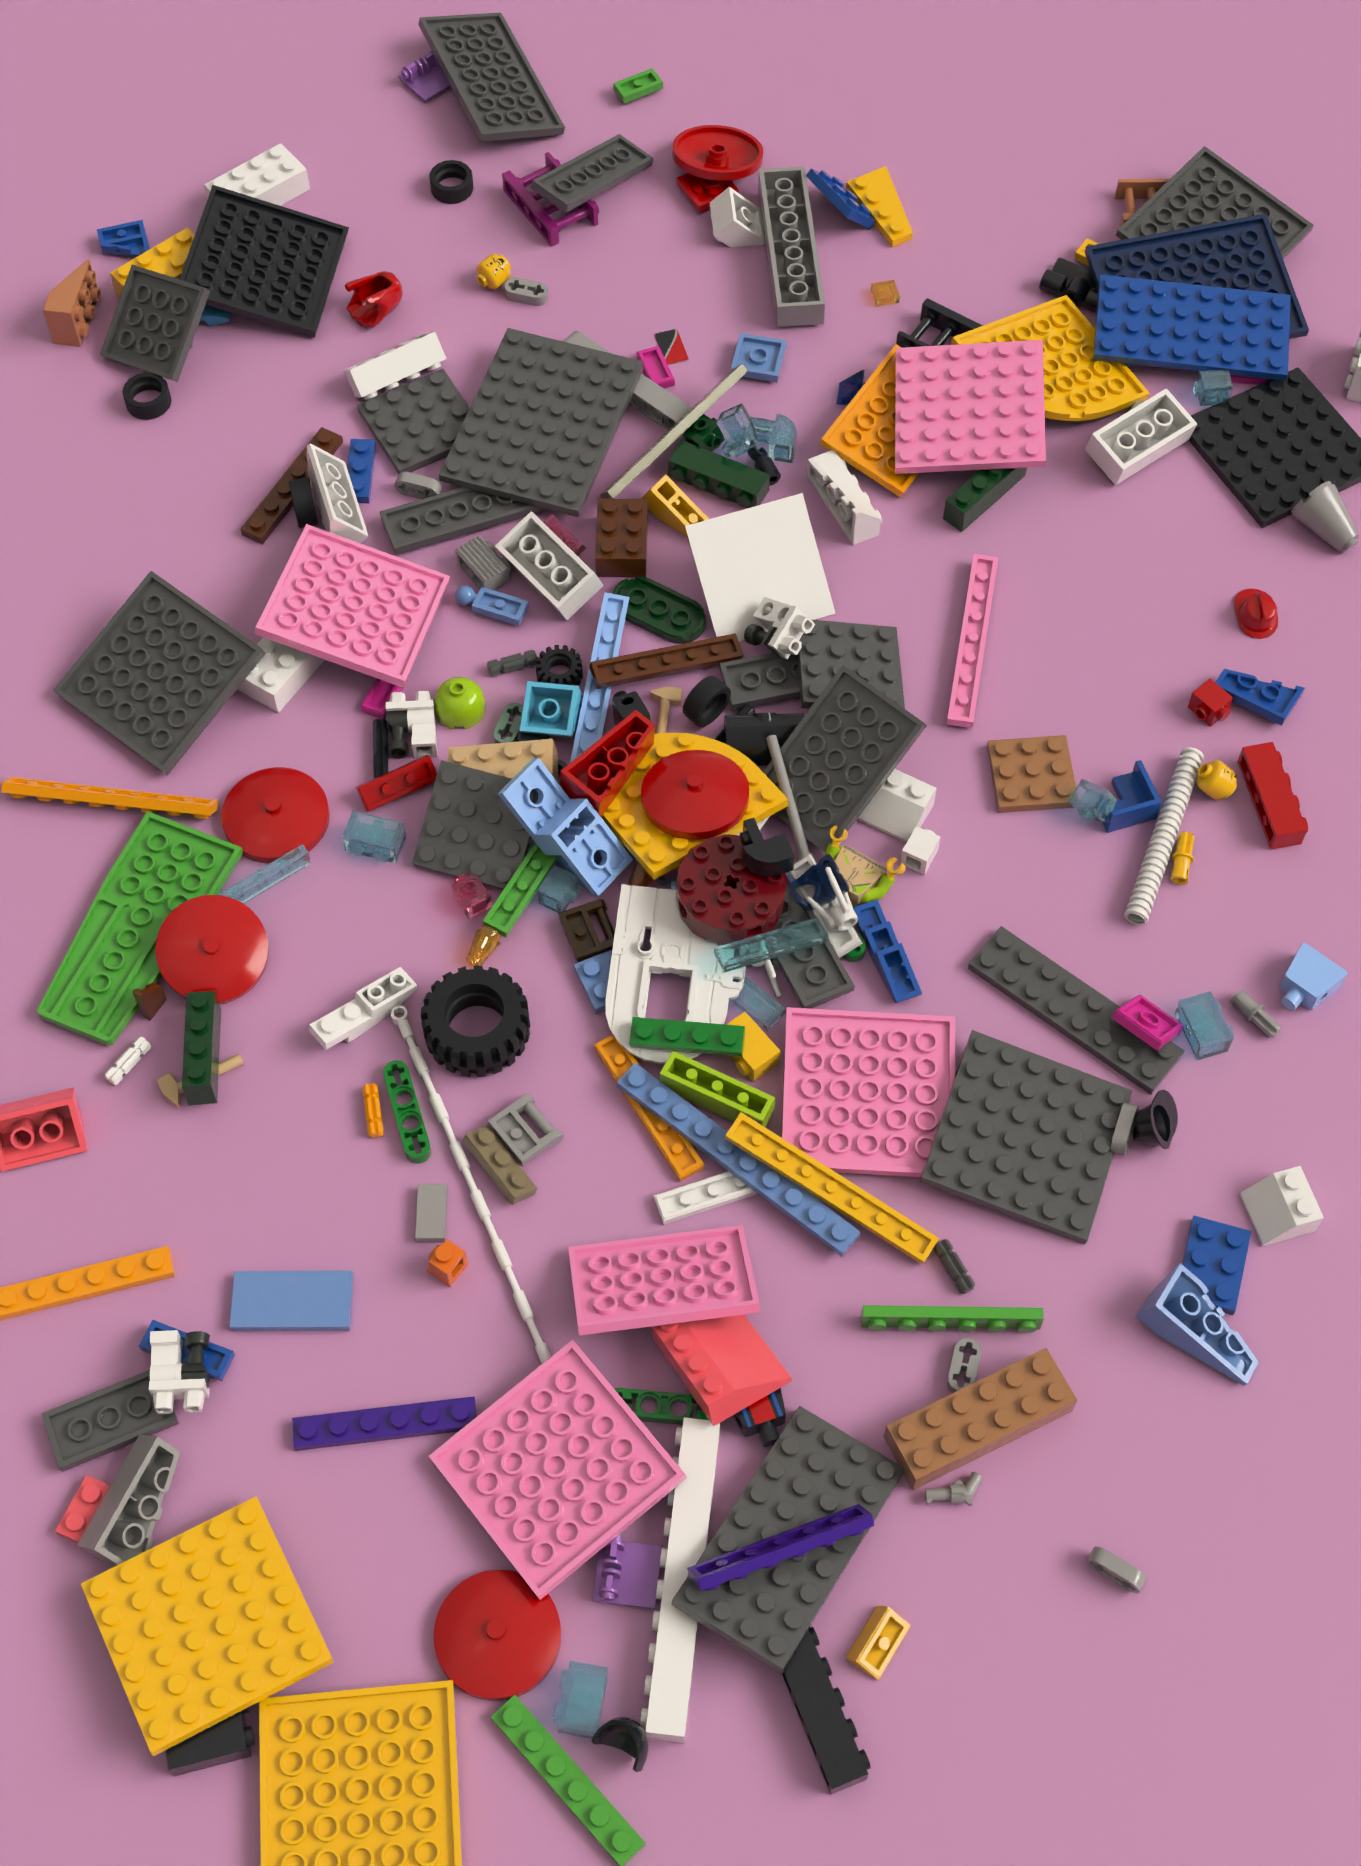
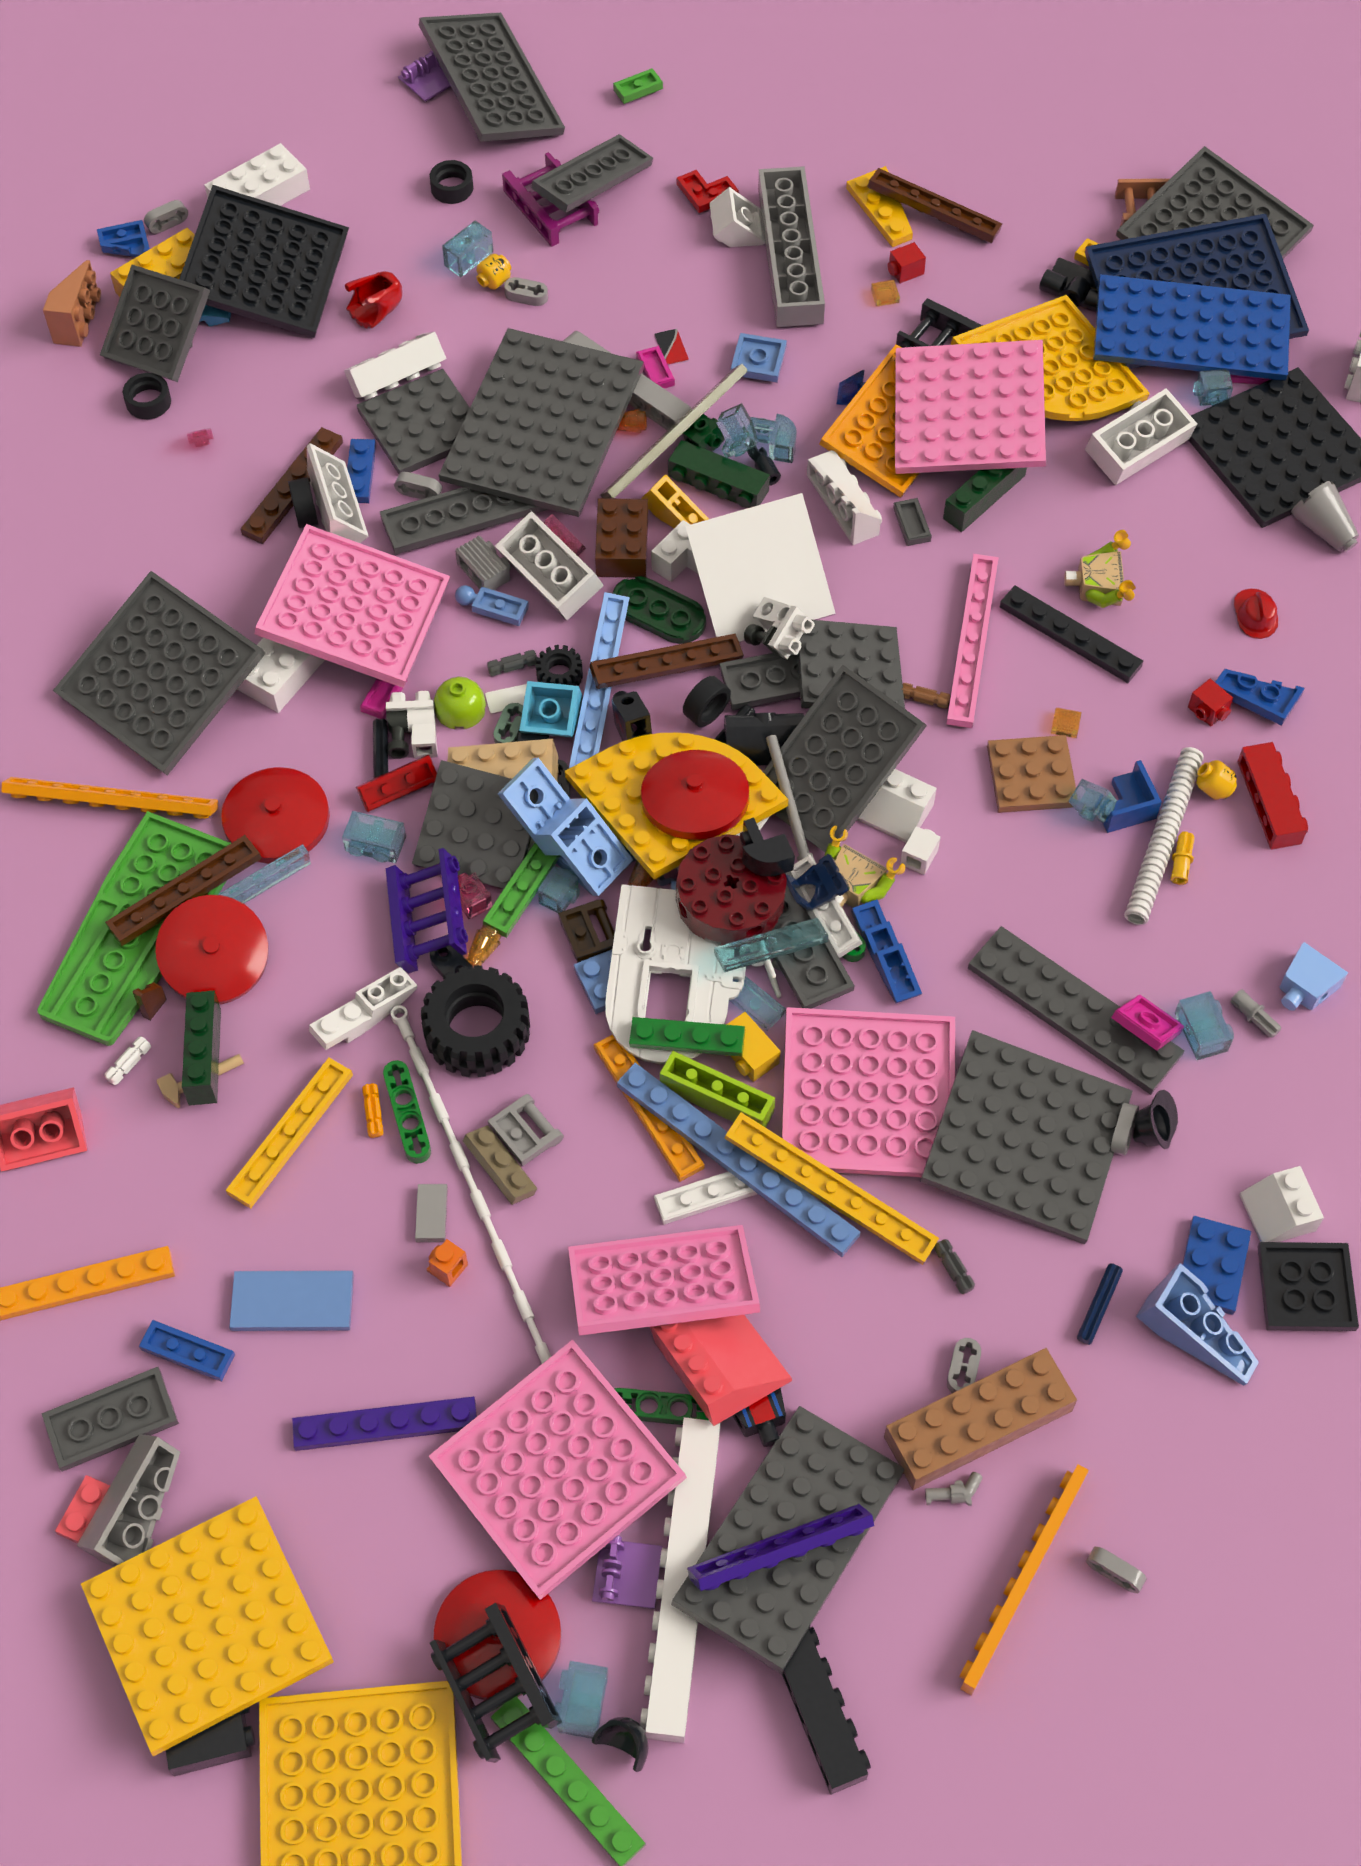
white hips [149,1330,210,1414] -> none
red wedge [560,710,655,817] -> none
tan piece [651,686,683,733] -> none
red dish [672,125,764,181] -> none
blue plate [806,168,876,229] -> none
white plant [806,867,858,931] -> none
yellow slope [846,1605,911,1680] -> none
bright green plate [861,1305,1044,1333] -> none
none -> reddish brown plate [105,835,261,946]
none -> light grey beam [144,200,188,234]
none -> clear pink plate [187,428,213,447]
none -> yellow plate [226,1057,353,1209]
none -> dark purple fence [385,848,468,974]
none -> black plate [430,945,474,977]
none -> black fence [430,1603,562,1763]
none -> clear light blue brick [442,220,494,277]
none -> white sticker [485,684,527,713]
none -> clear orange cone [617,409,647,433]
none -> white brick [651,520,698,582]
none -> reddish brown plate [867,168,1003,243]
none -> red brick [887,242,926,283]
none -> dark grey tile [893,498,932,546]
none -> medium nougat axle [901,683,951,709]
none -> light orange plate [959,1464,1089,1696]
none -> black plate [1000,585,1143,683]
none -> clear yellow tile [1051,707,1082,738]
none -> torso [1064,530,1136,608]
none -> dark blue axle [1077,1263,1123,1345]
none -> black plate [1257,1242,1359,1331]

